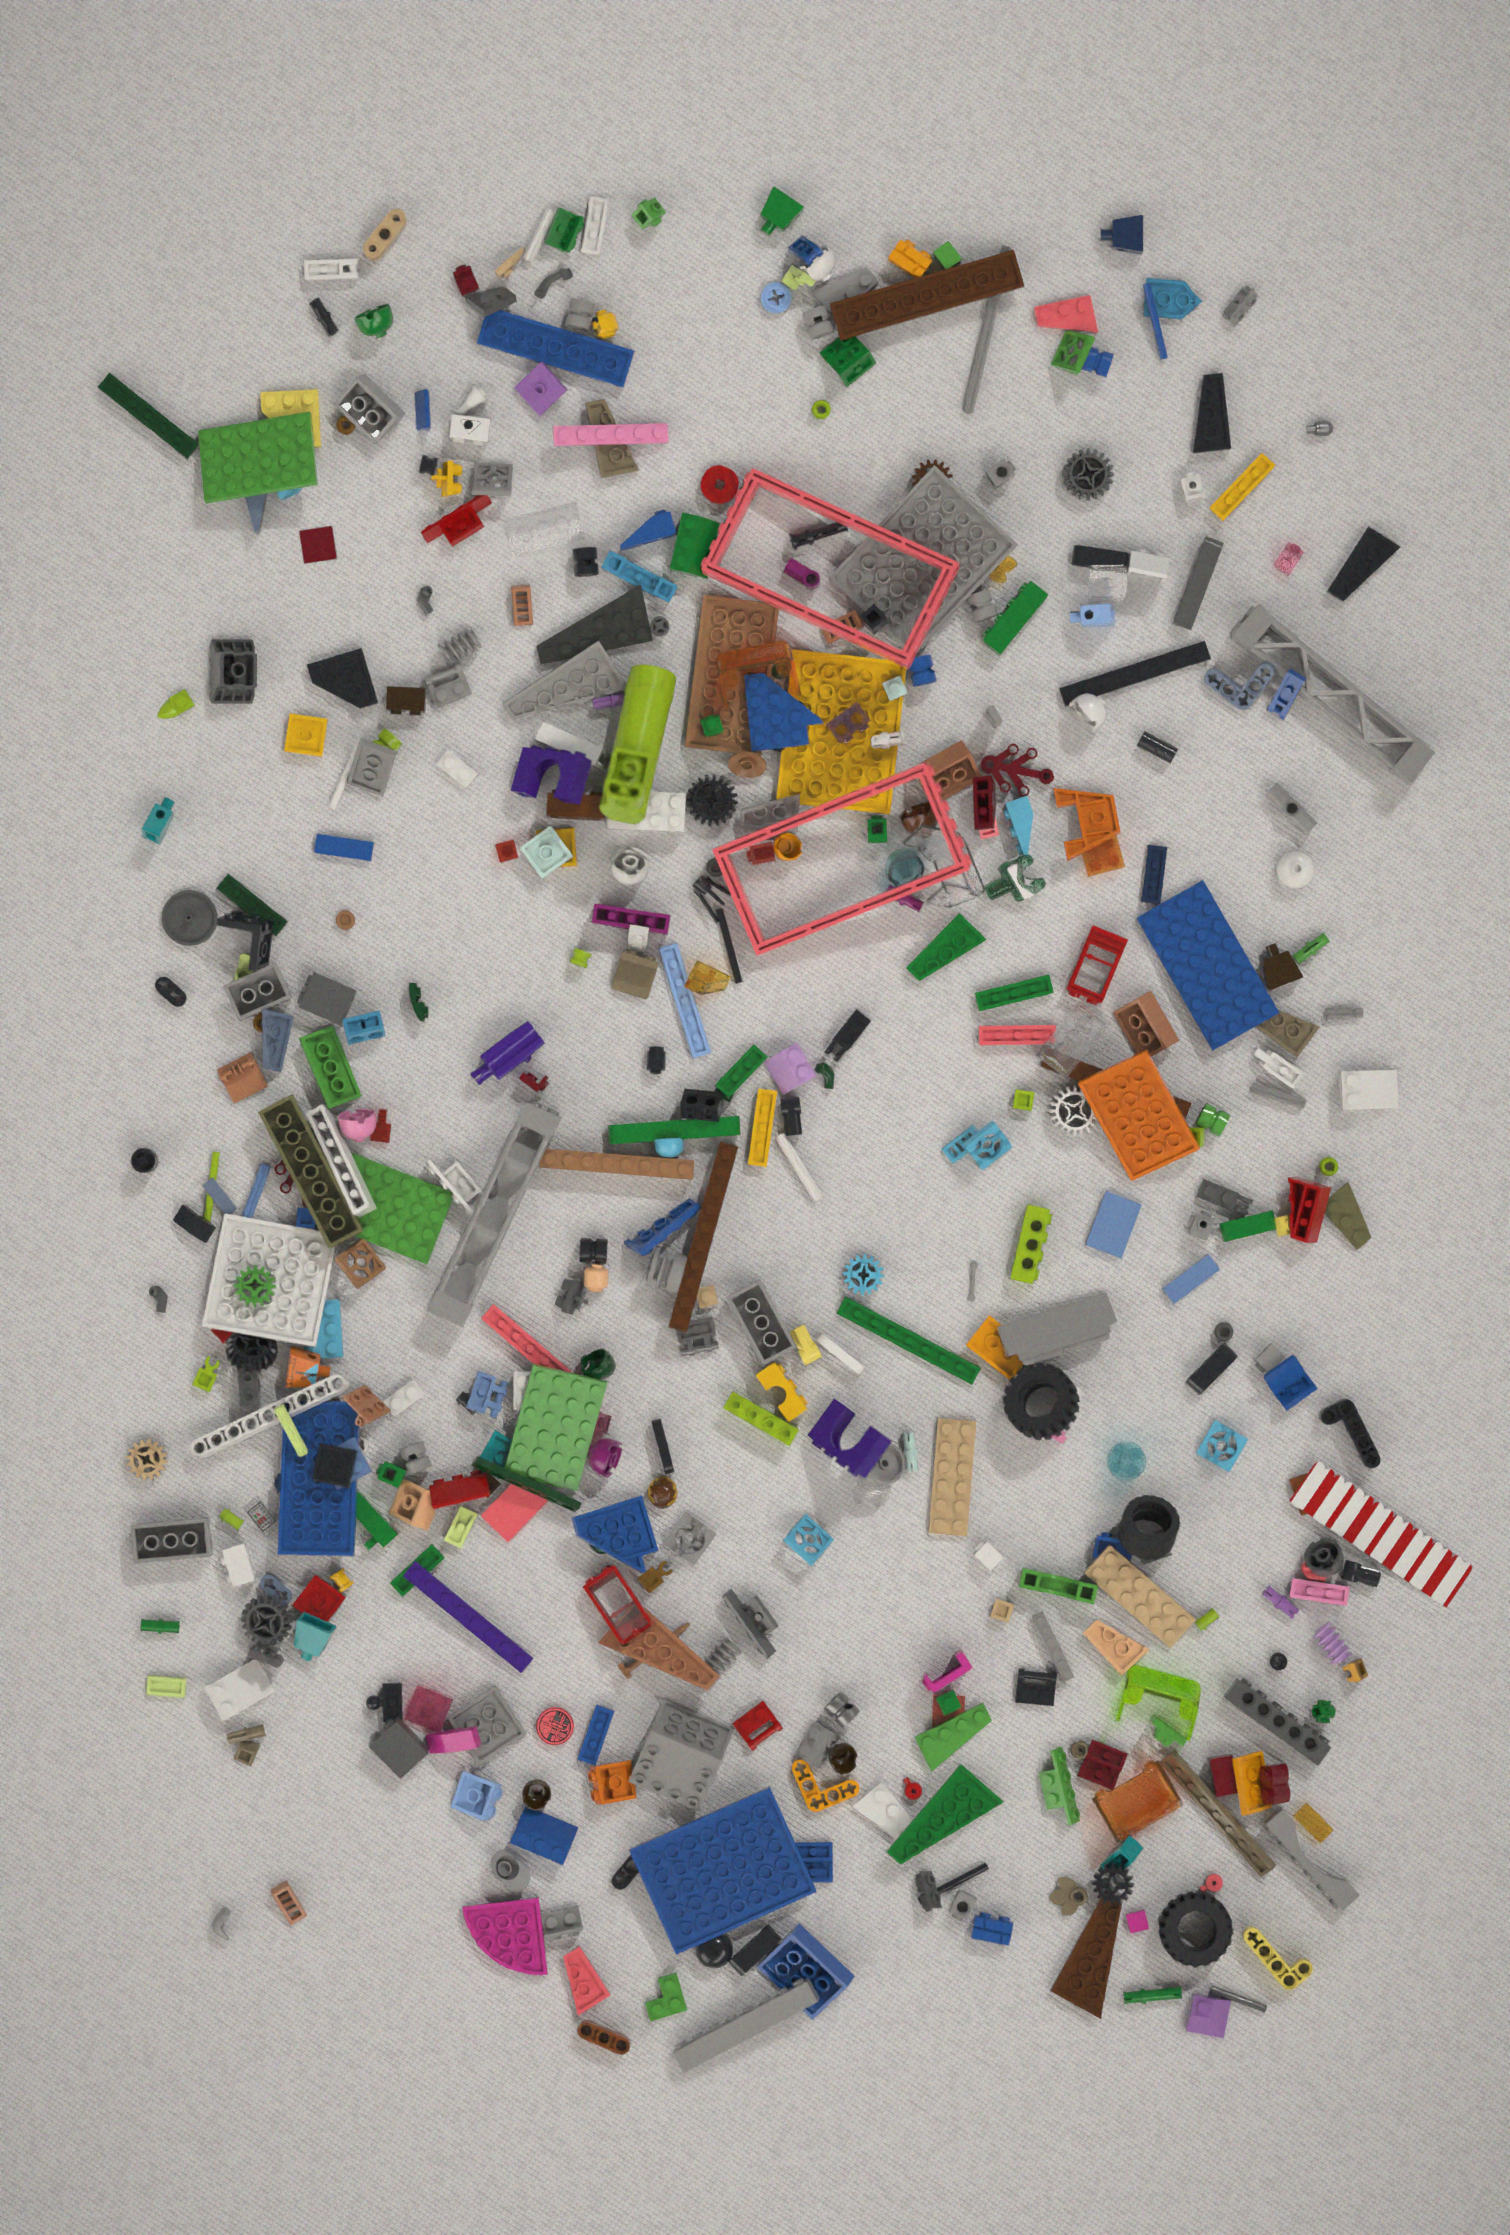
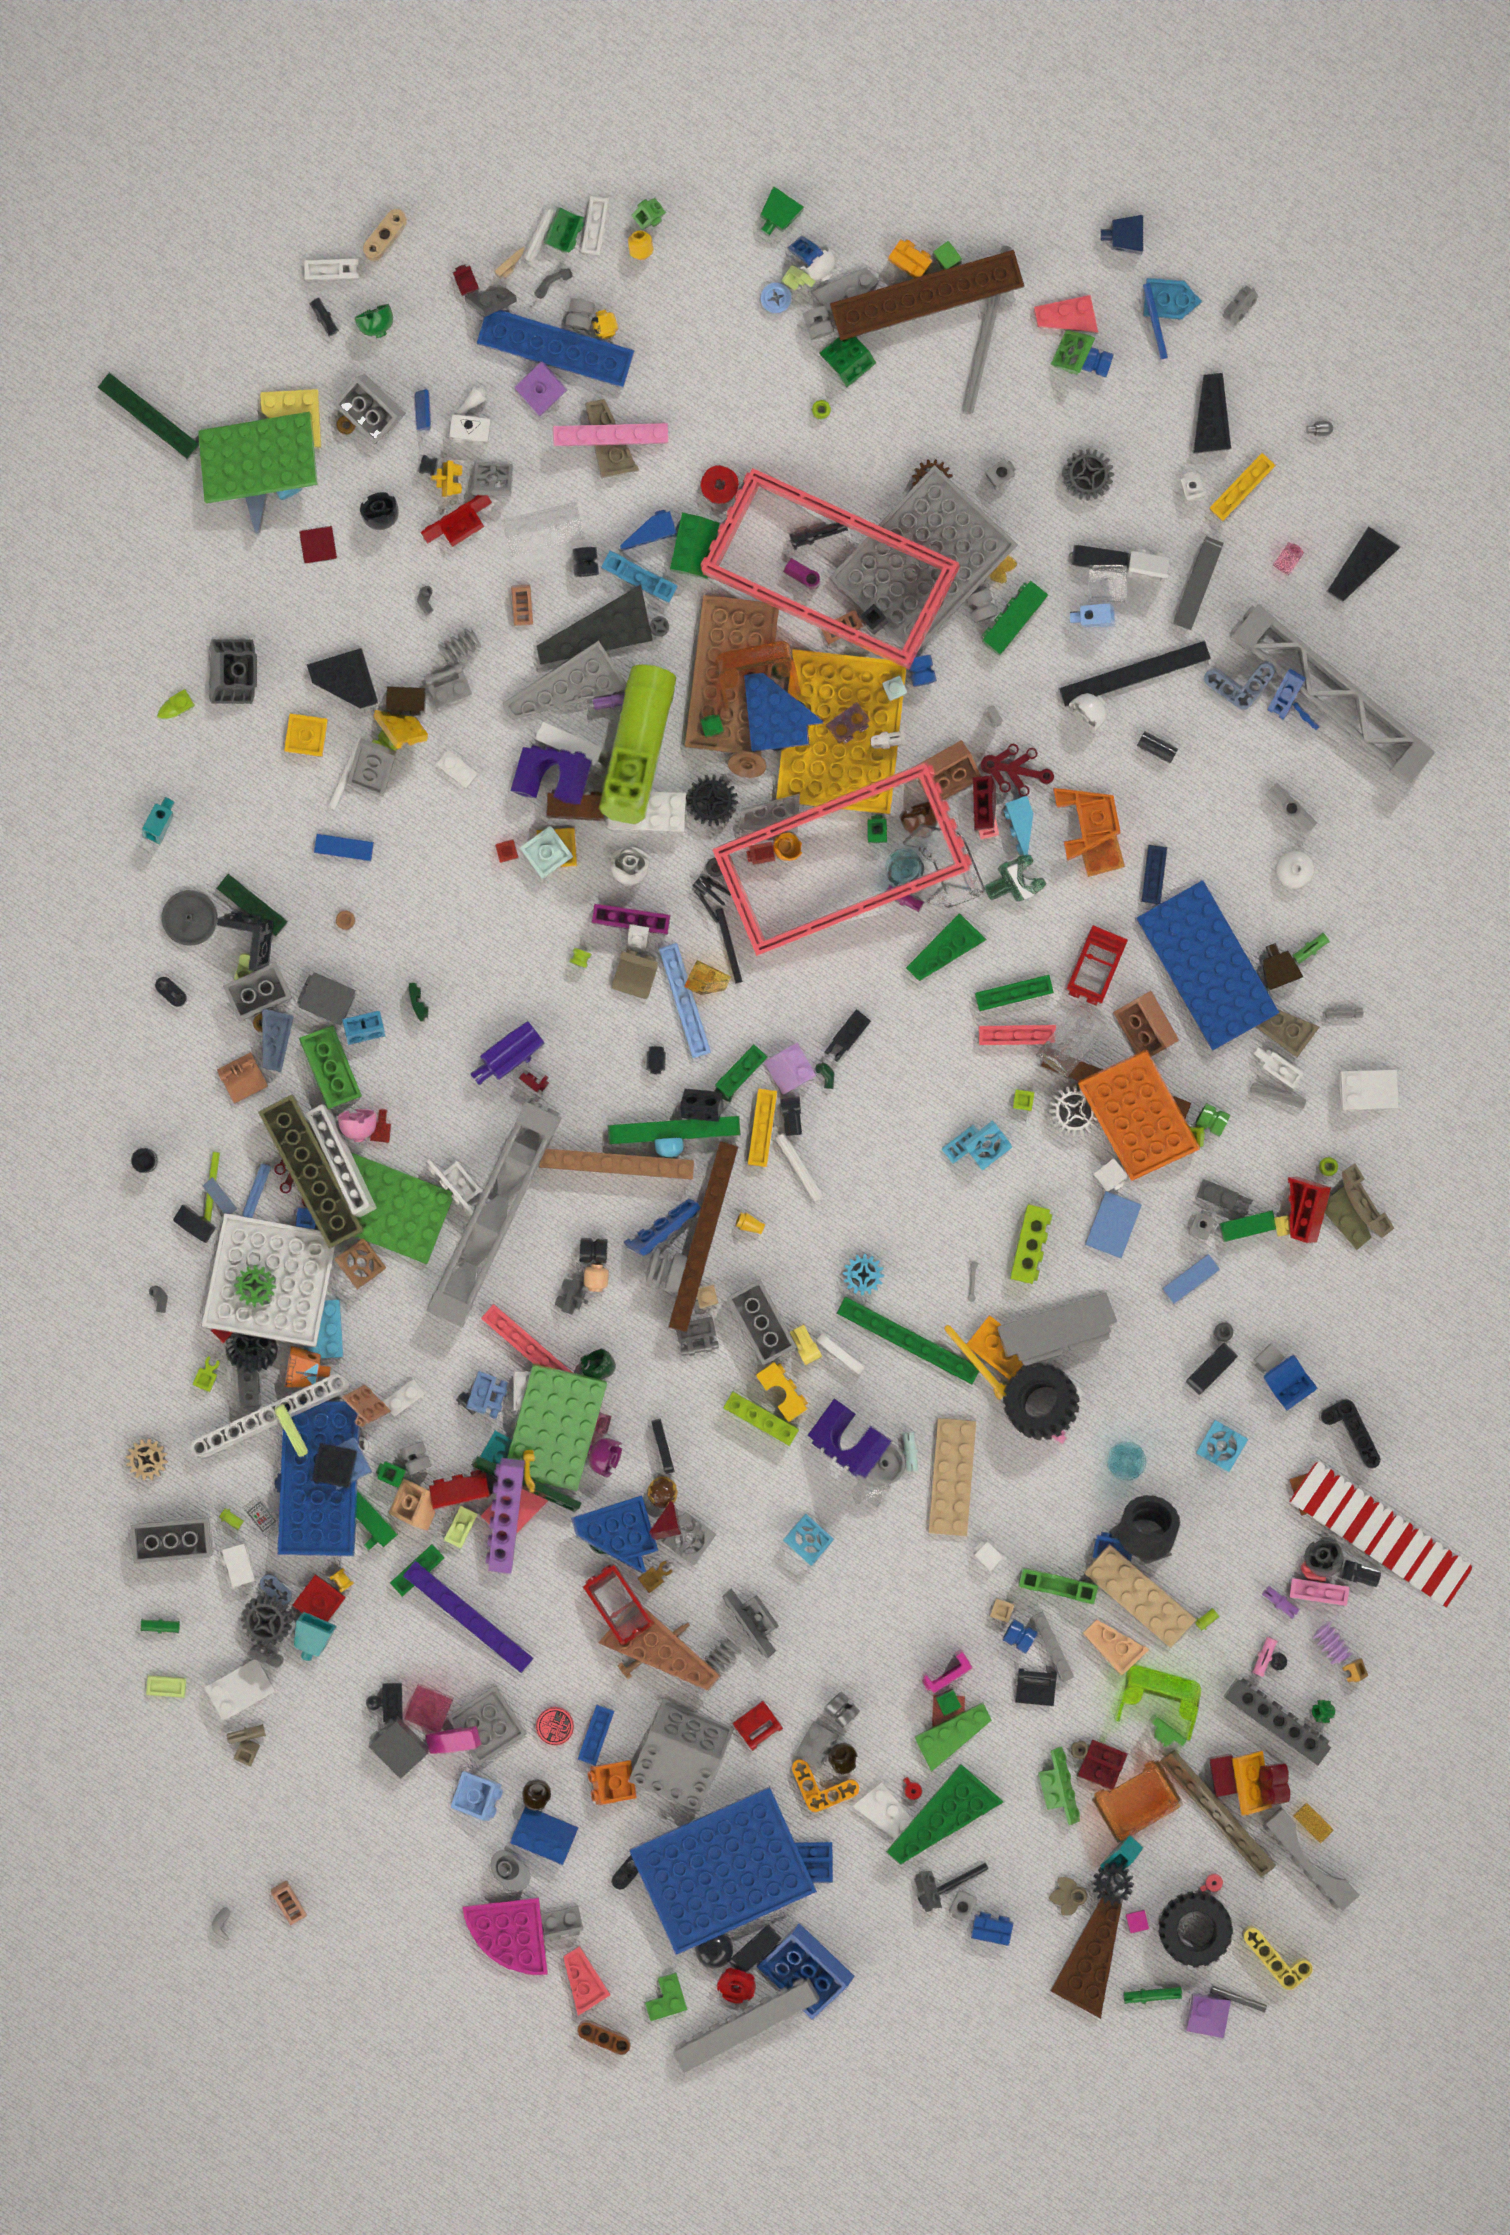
none -> black cylinder [360,492,399,530]
none -> yellow wing [374,710,428,749]
none -> medium lavender brick [485,1458,525,1574]
none -> yellow piece [523,1450,535,1493]
none -> yellow head [627,230,654,260]
none -> dark red slope [649,1501,682,1540]
none -> red plate [717,1968,756,2004]
none -> yellow cone [735,1212,765,1235]
none -> yellow piece [944,1325,1007,1400]
none -> blue wheel [1002,1619,1038,1654]
none -> white brick [1094,1158,1128,1192]
none -> bright pink pin [1252,1637,1278,1677]
none -> blue animal [1292,701,1320,730]
none -> dark tan slope [1342,1163,1395,1238]

